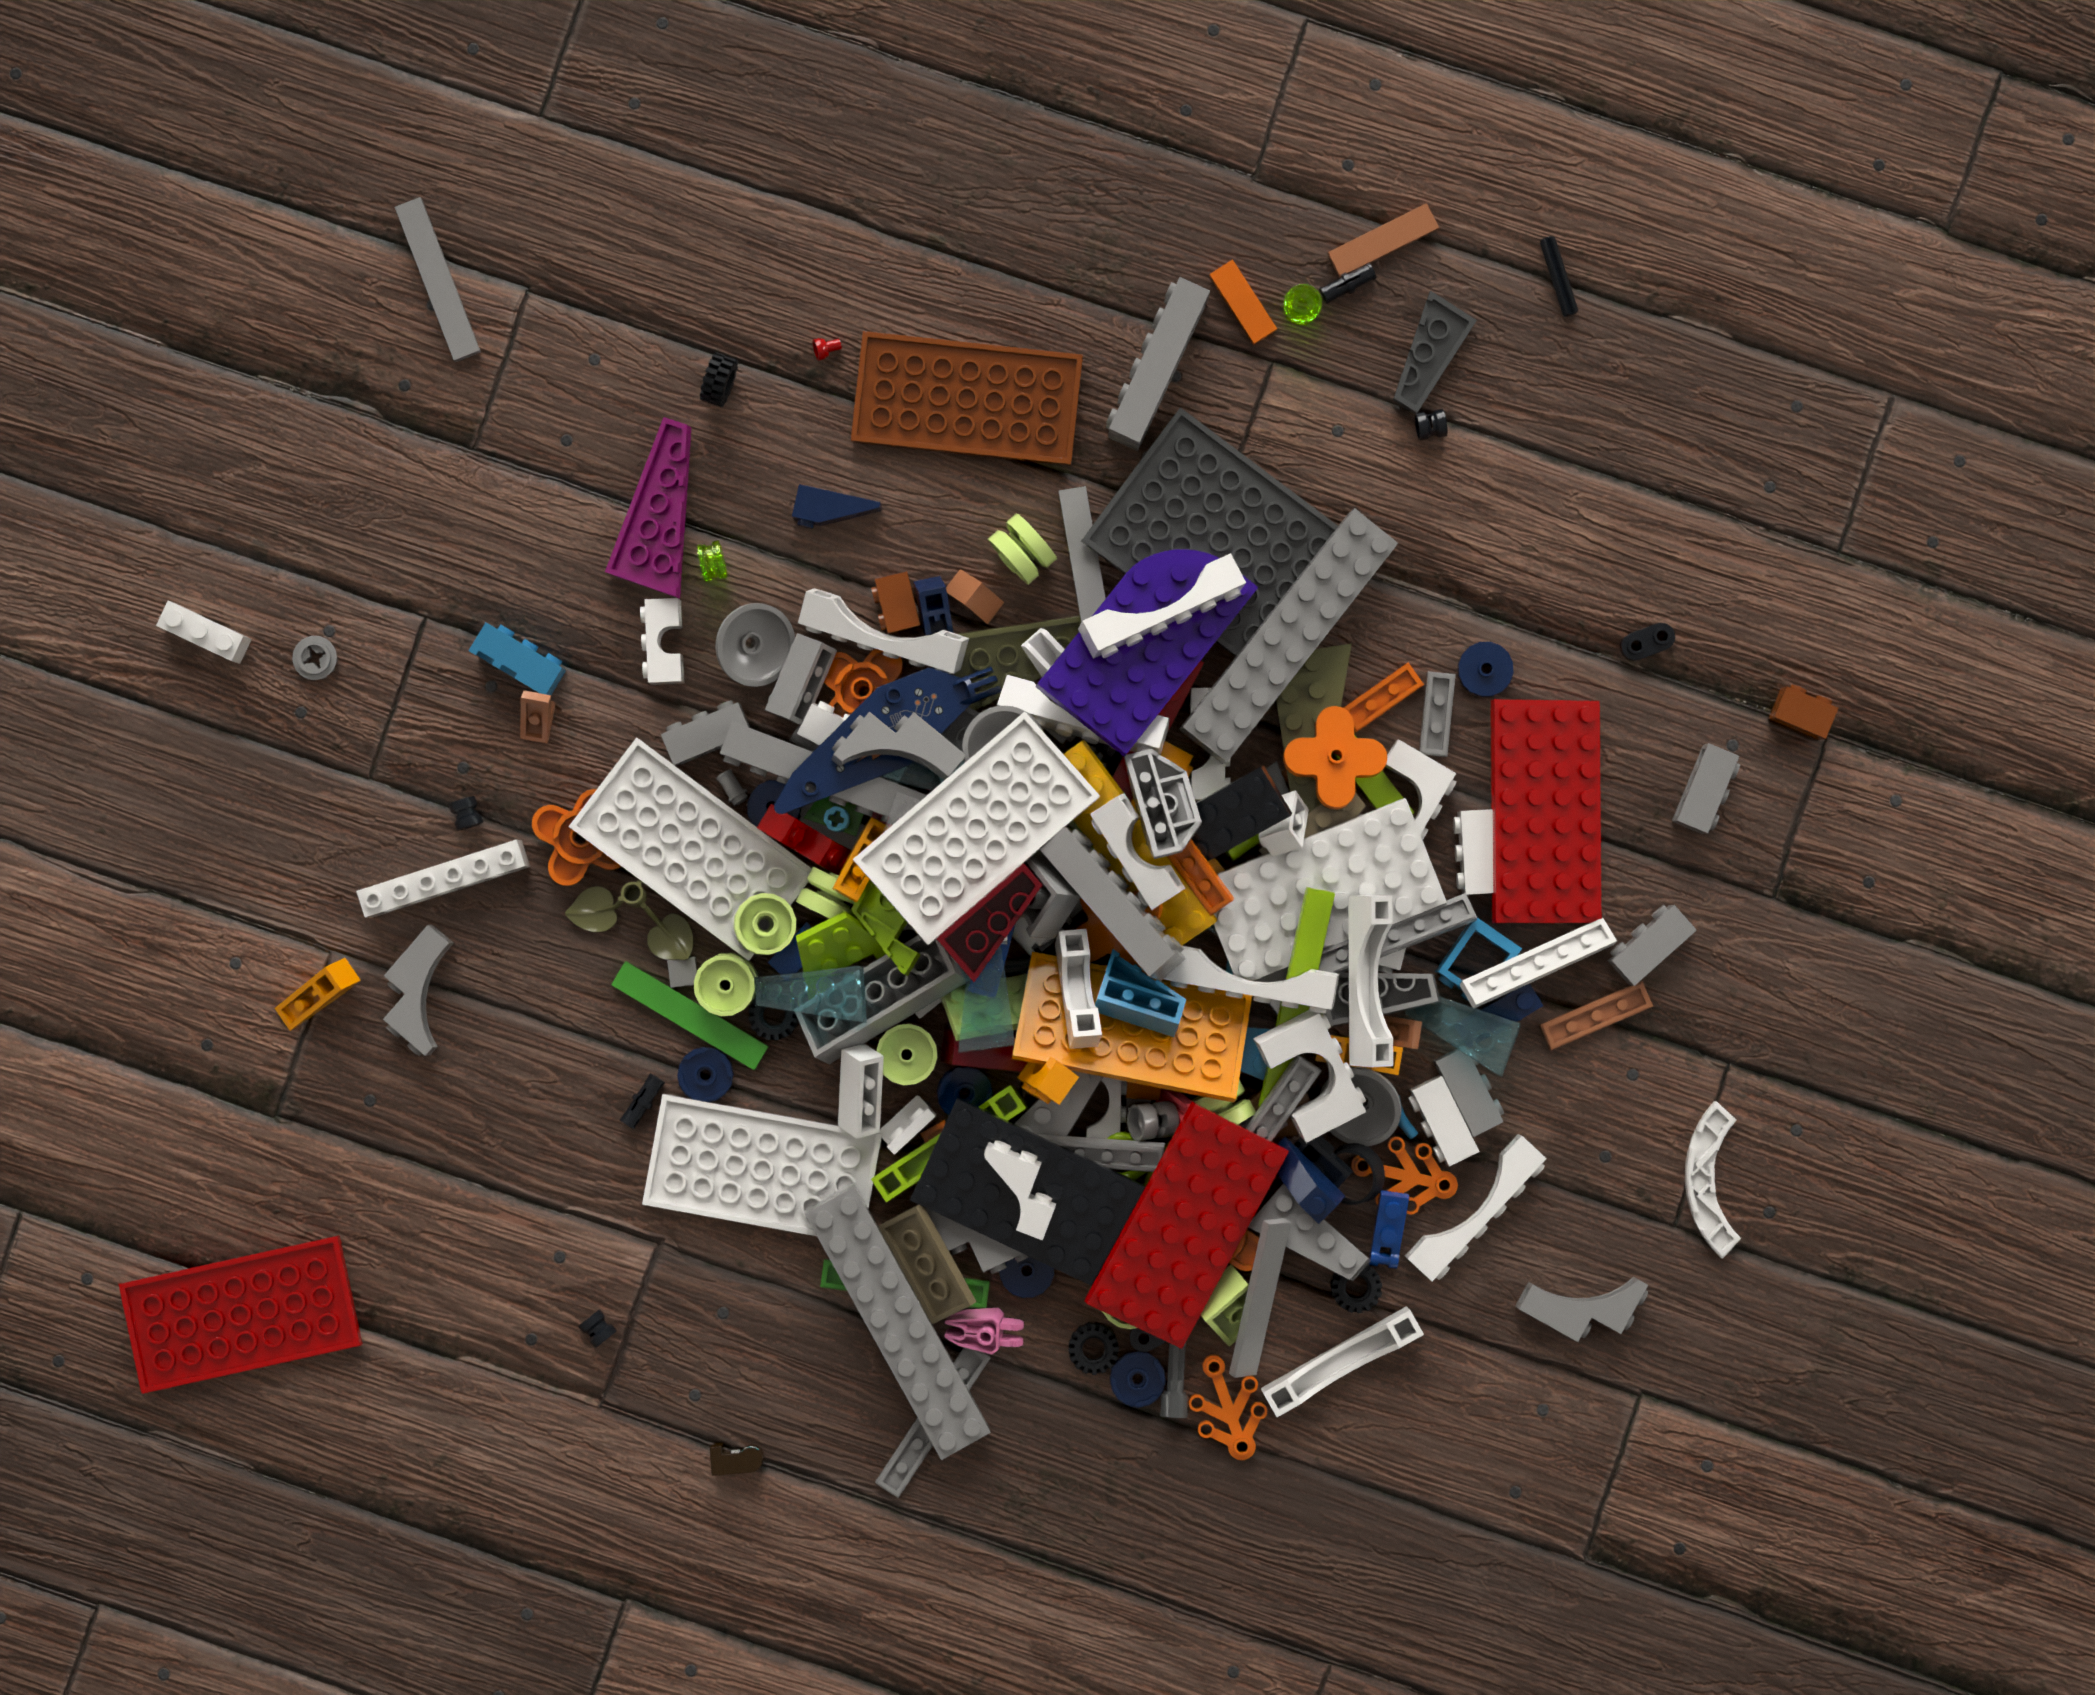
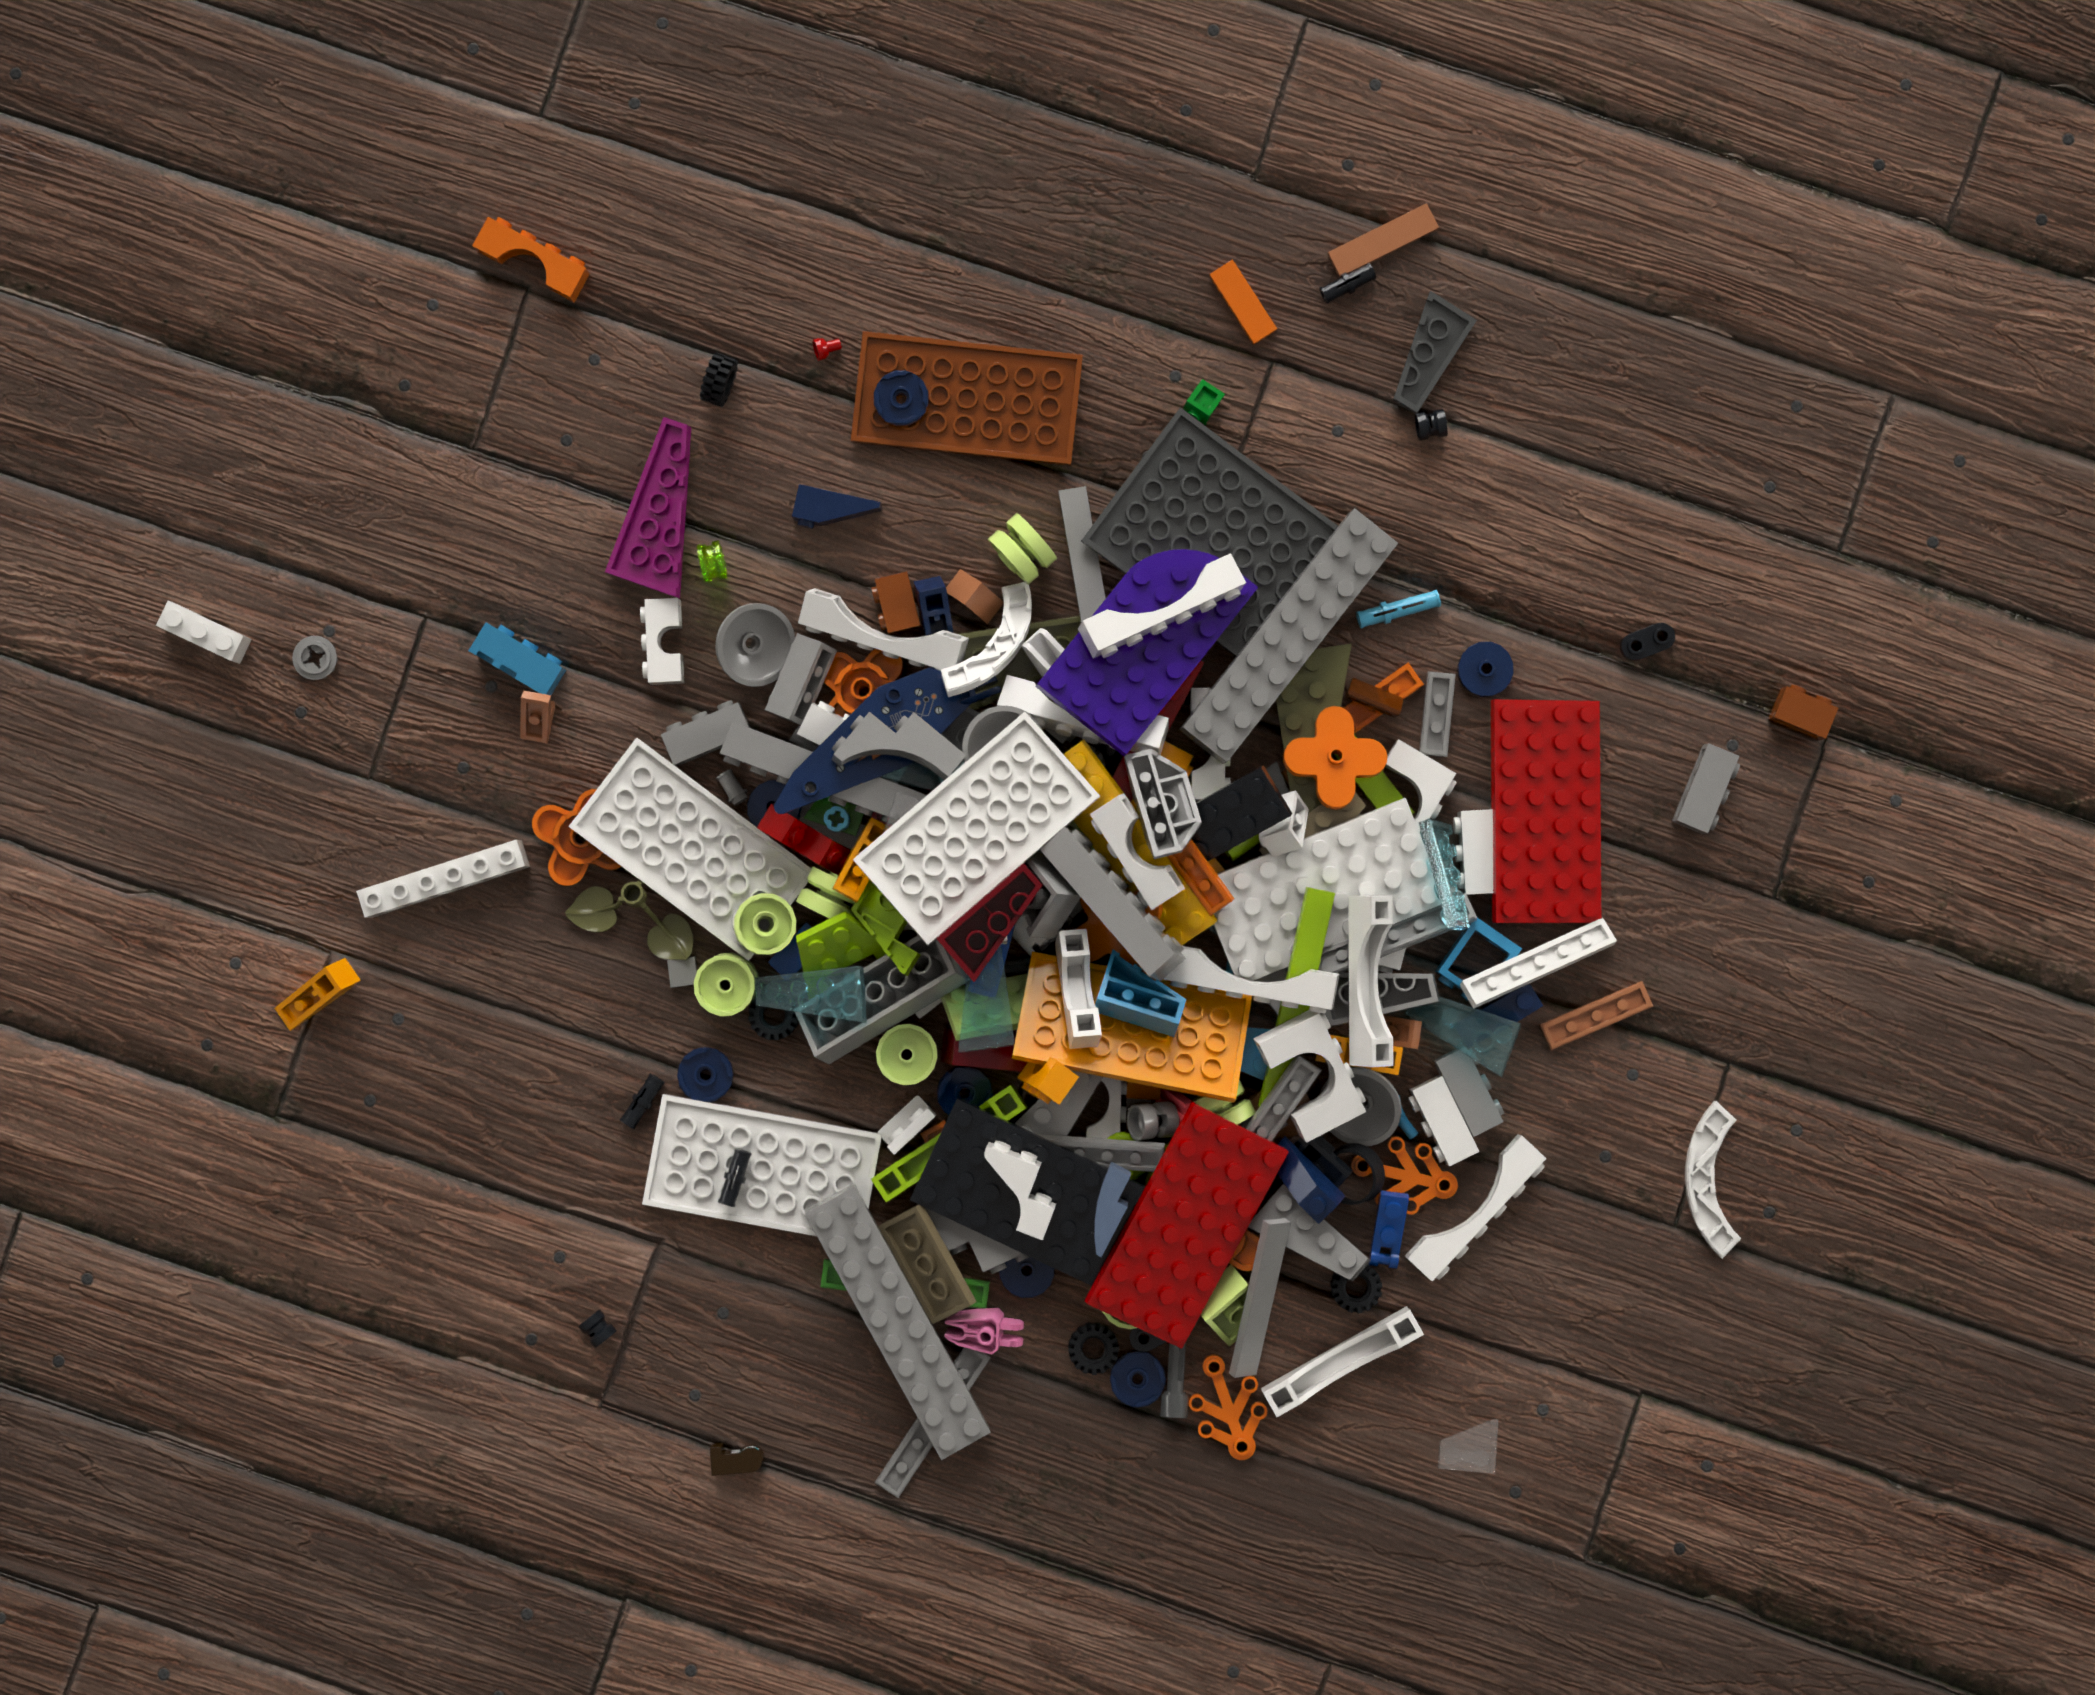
red plate [118,1235,363,1394] -> none
light grey arch [383,925,454,1056] -> none
light grey tile [395,197,481,362] -> none
black wheel [448,796,484,831] -> none
bright green tile [611,961,769,1070] -> none
white brick [838,1044,884,1139] -> none
light grey brick [1106,277,1210,451] -> none
clear neon green wheel [1283,284,1322,325] -> none
light grey arch [1515,1277,1648,1342] -> none
black axle [1540,236,1578,317] -> none
light grey brick [1607,905,1696,986] -> none
none -> orange arch [472,217,590,303]
none -> black pin [718,1148,752,1207]
none -> dark blue plate [874,370,929,426]
none -> white tile [941,582,1032,697]
none -> sand blue slope [1094,1162,1131,1257]
none -> green bracket [1183,379,1225,426]
none -> reddish brown slope [1345,678,1403,718]
none -> medium azure pin [1356,590,1441,629]
none -> clear light blue wing [1418,819,1470,931]
none -> clear wing [1438,1419,1498,1474]

